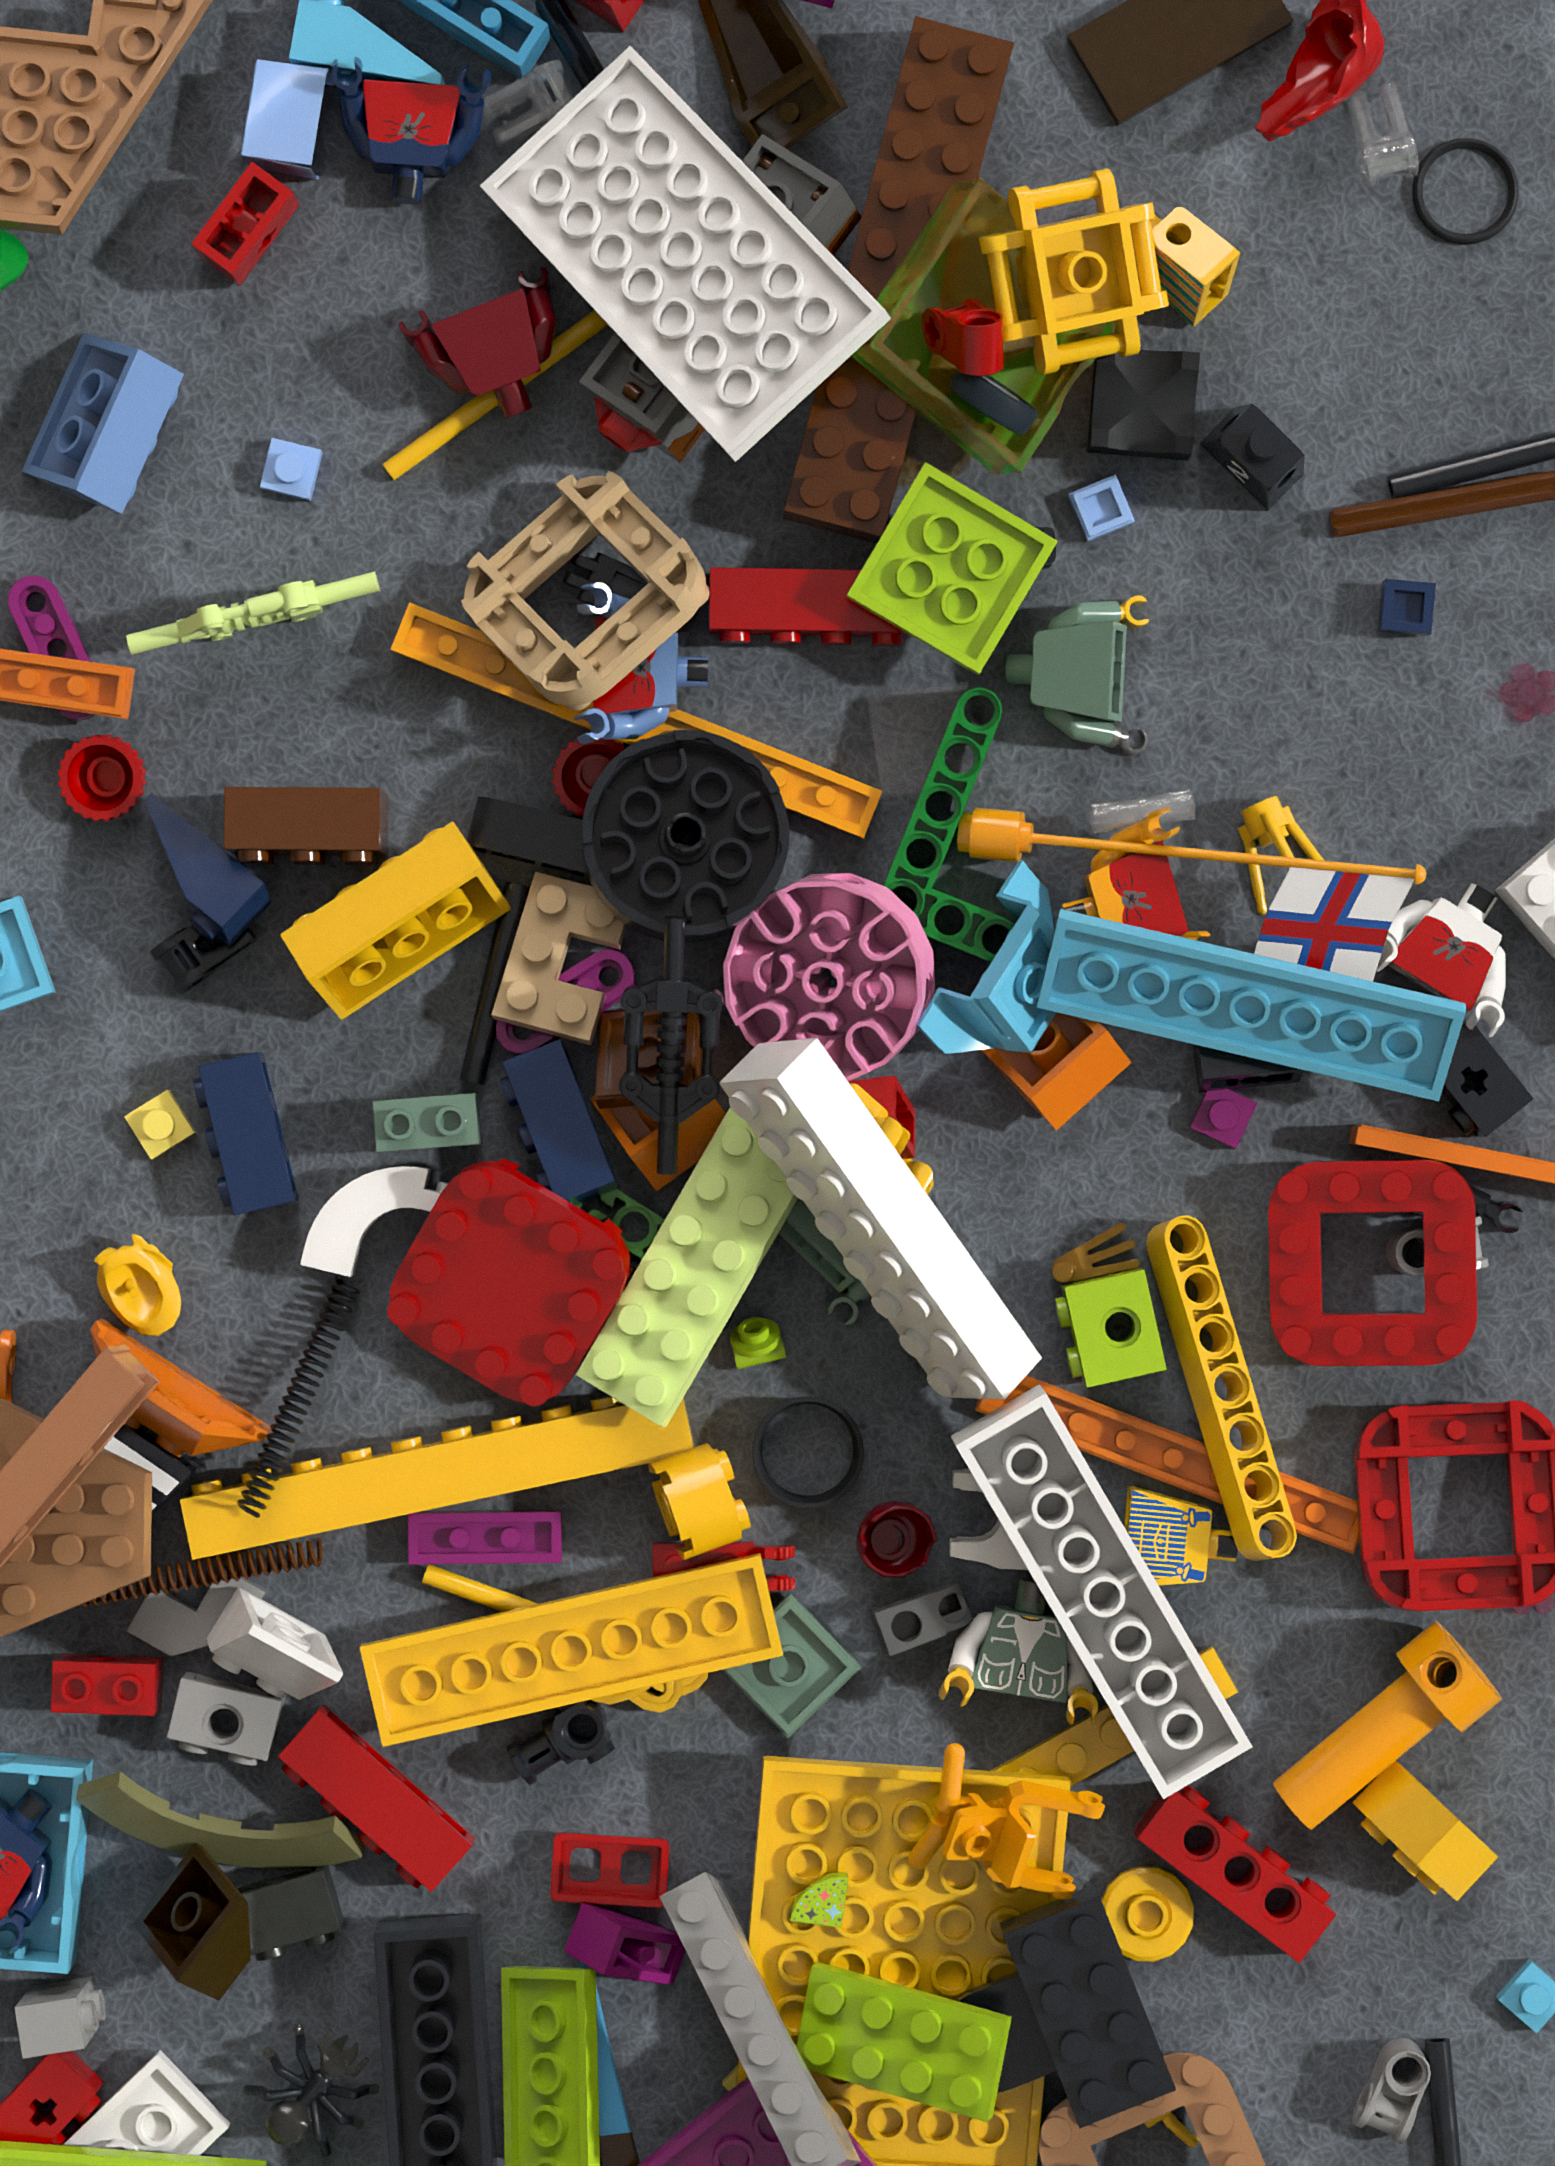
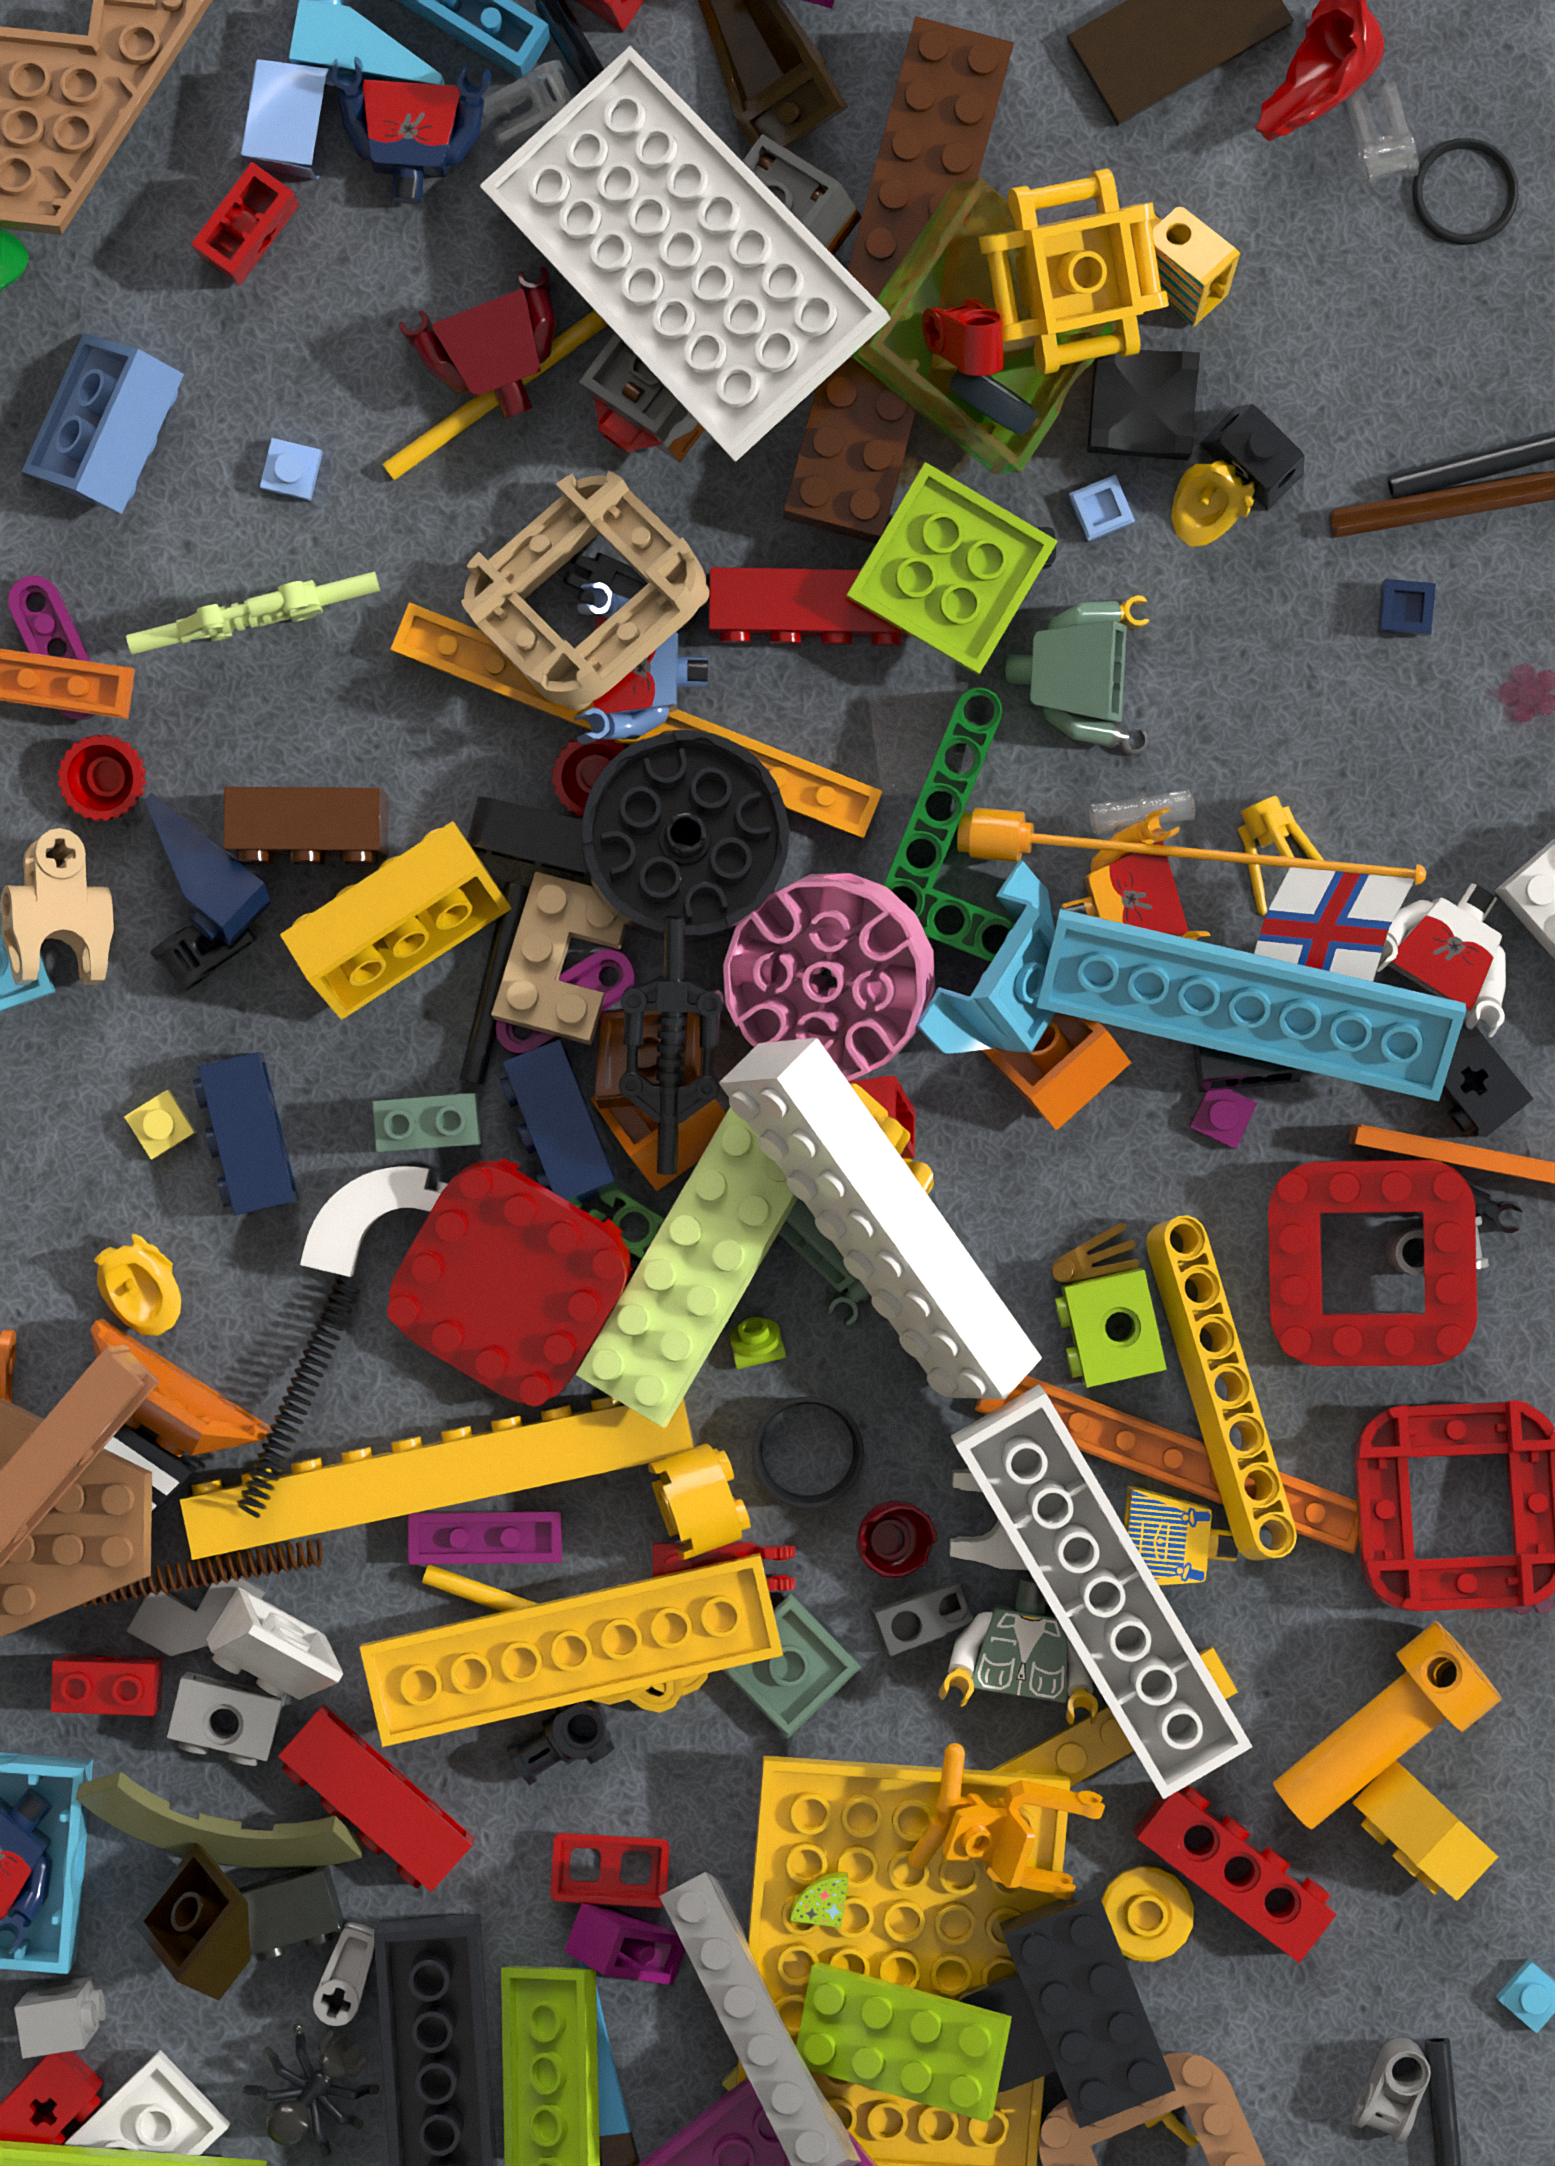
none -> tan piece [0,828,114,985]
none -> light grey piece [313,1922,375,2026]
none -> yellow hat [1171,459,1255,547]

